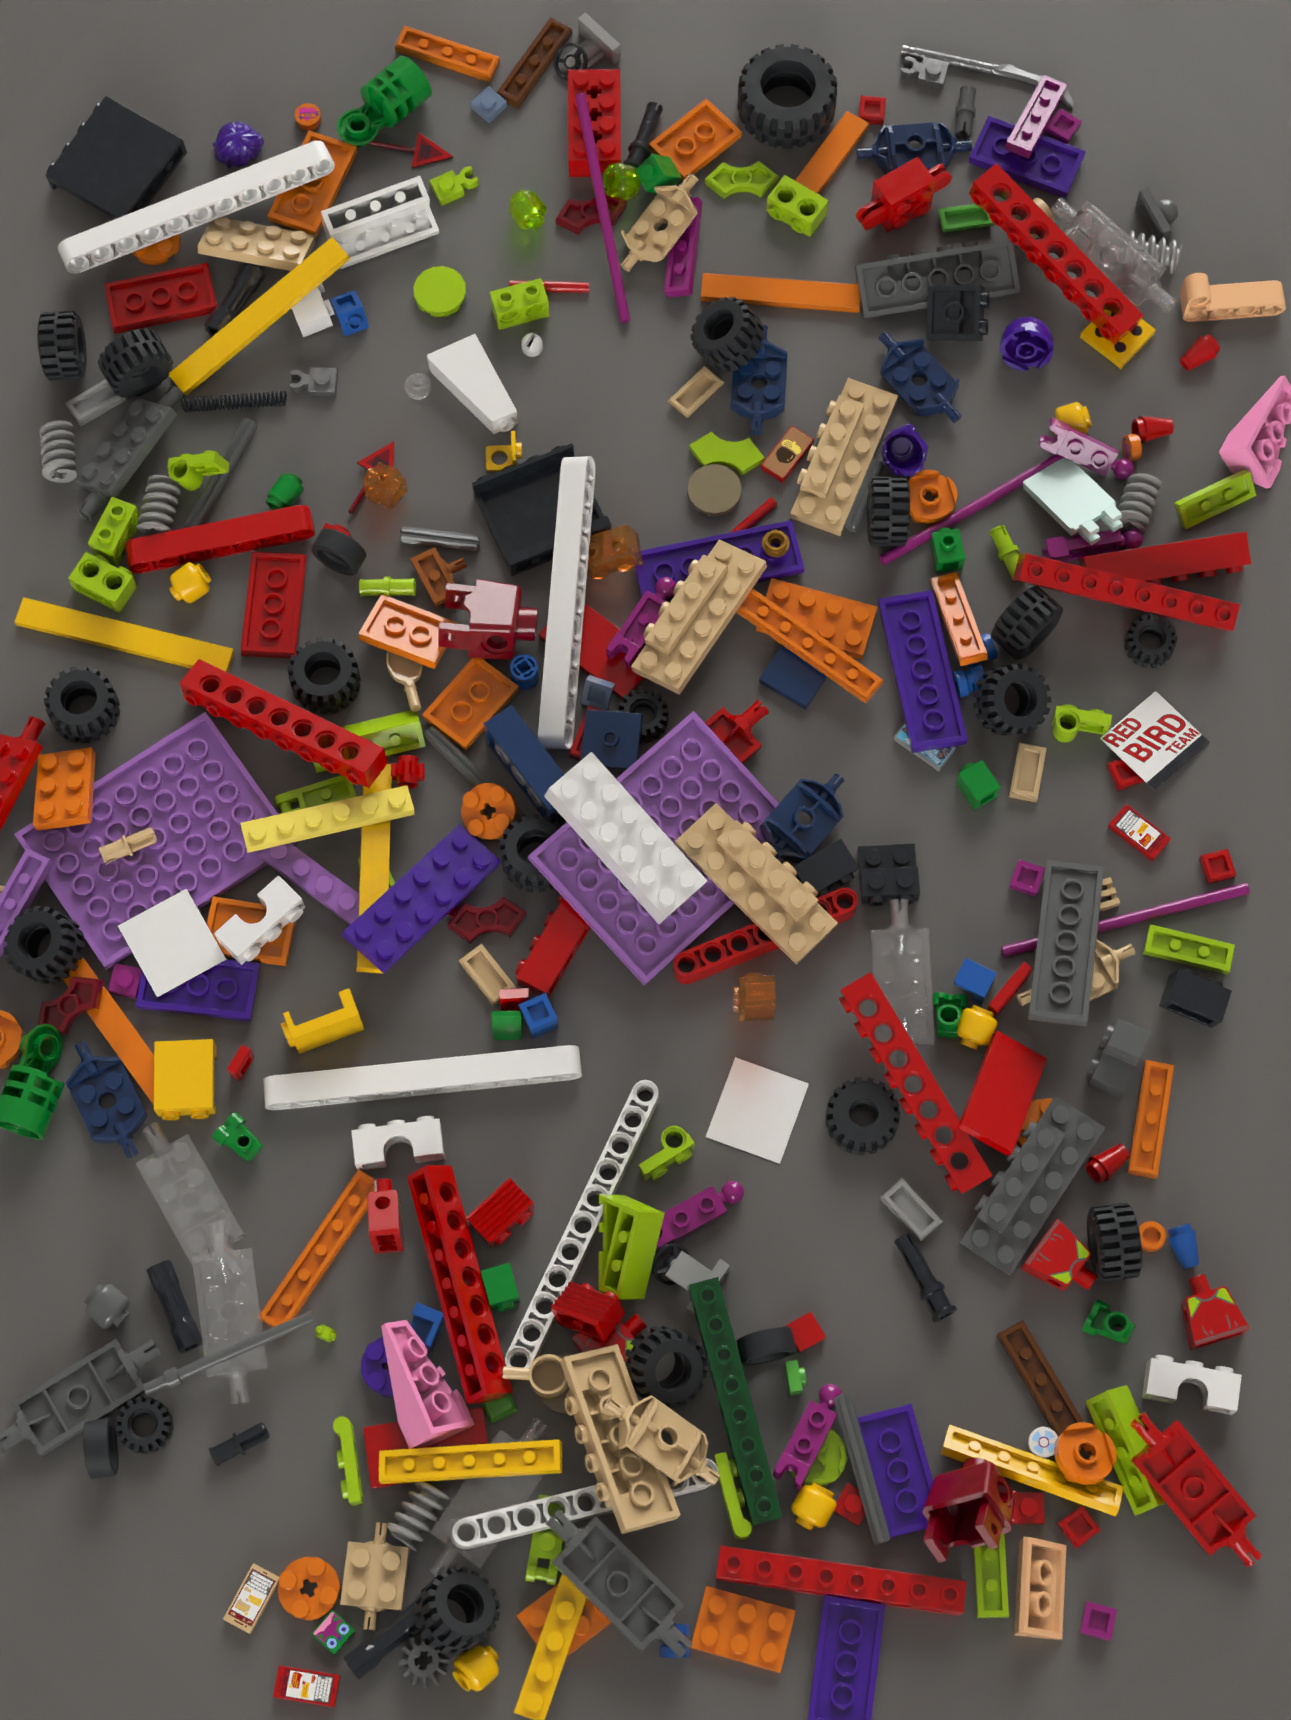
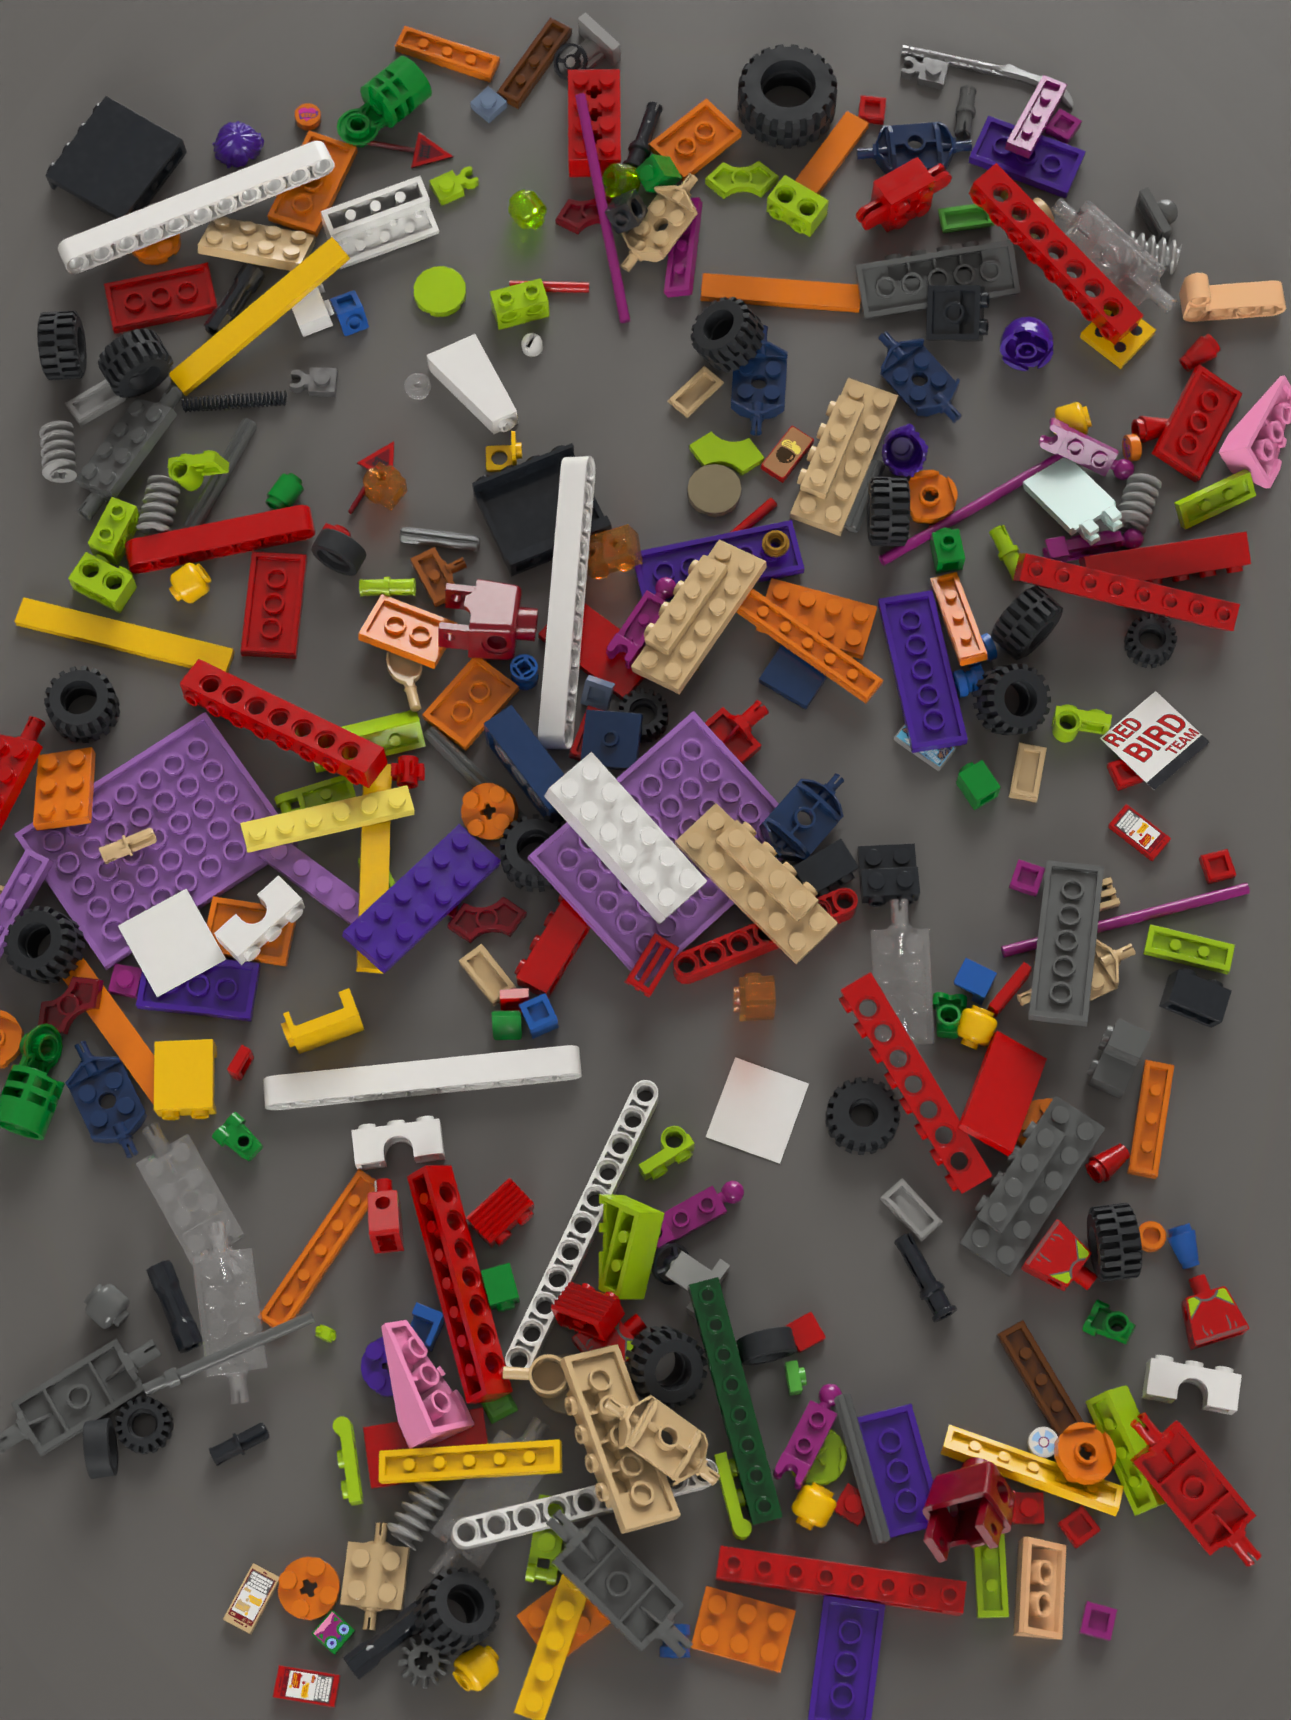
black tyre [288,637,361,715] -> none
none -> black brick [605,189,648,234]
none -> red tile [624,933,679,998]
none -> red tile [1151,364,1243,483]

